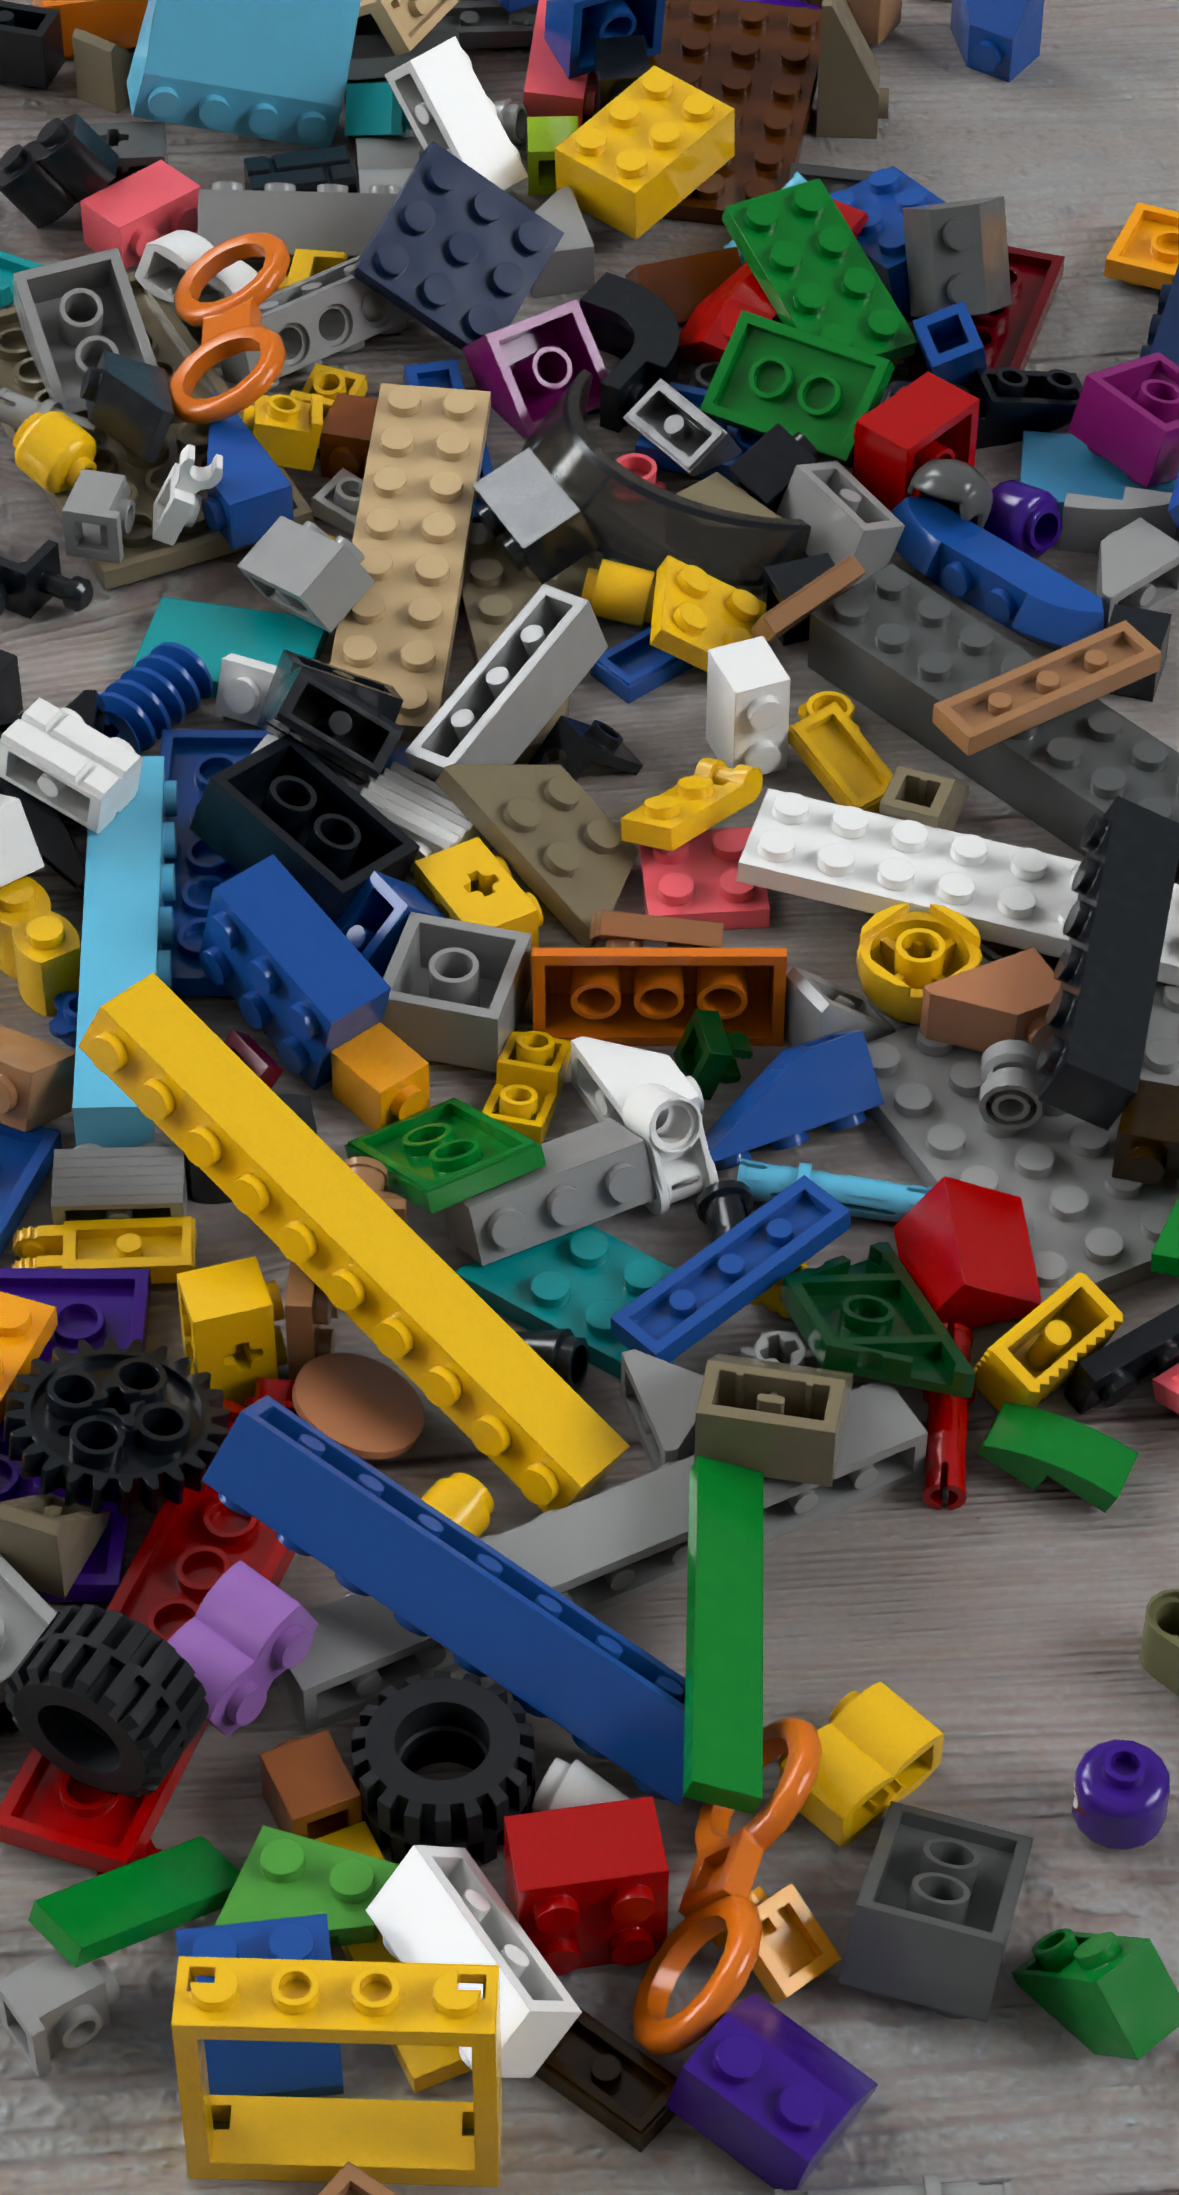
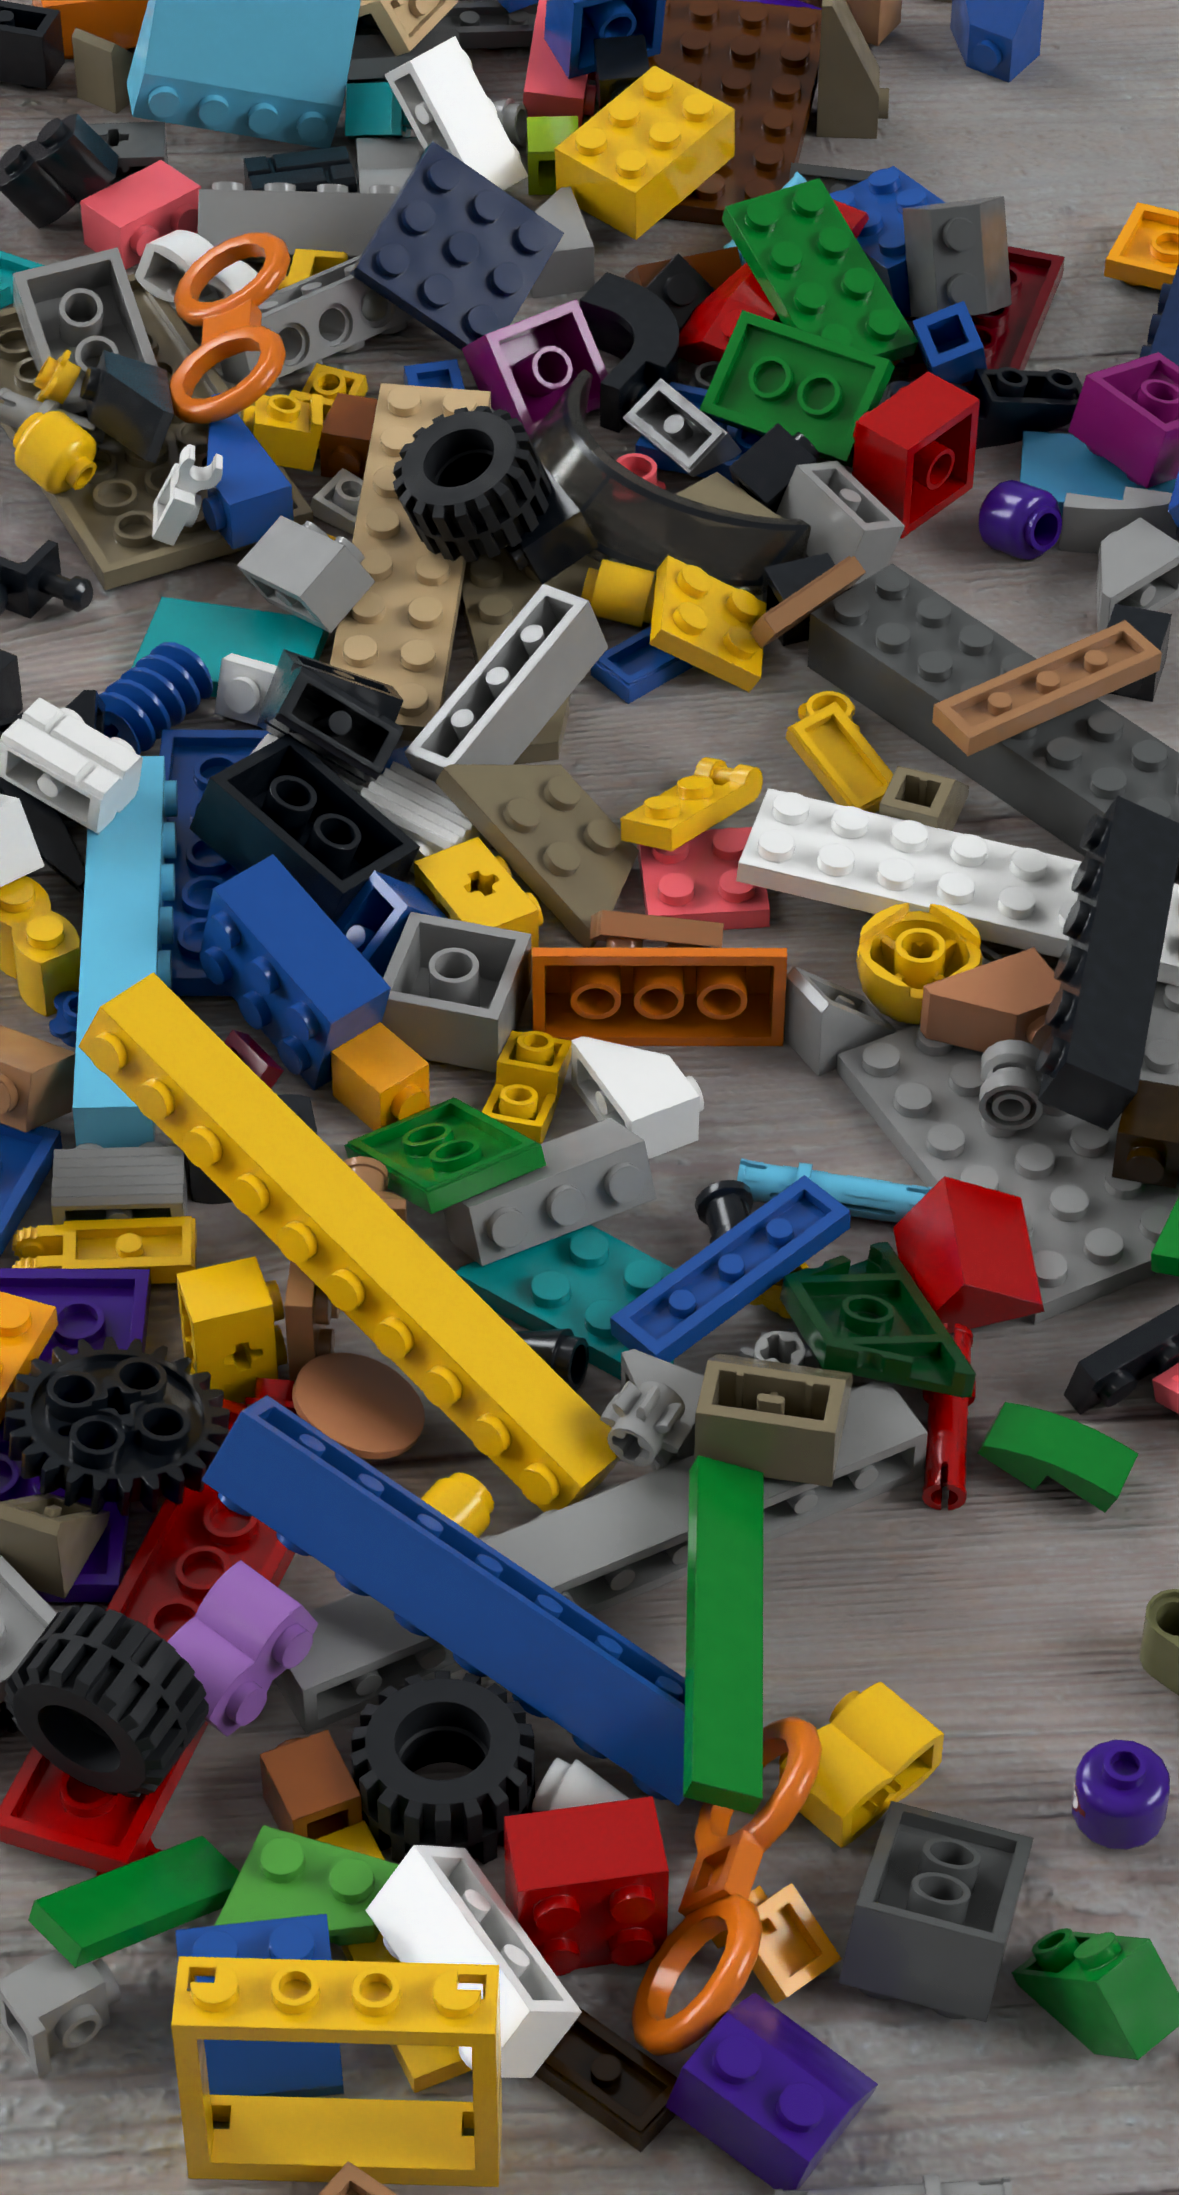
light grey brick [62,469,135,563] -> none
black bracket [528,715,643,782] -> none
white piece [622,1083,719,1216] -> none
dark green tile [673,1009,753,1100] -> none
blue slope [705,1030,884,1171] -> none
white brick [706,636,791,775] -> none
blue brick [891,497,1104,651] -> none
dark grey hair [907,459,993,528] -> none
yellow brick [973,1272,1123,1411] -> none
none -> yellow plate [34,349,81,404]
none -> black tyre [393,406,551,562]
none -> light grey gear [600,1381,692,1467]
none -> black plate [645,253,715,330]

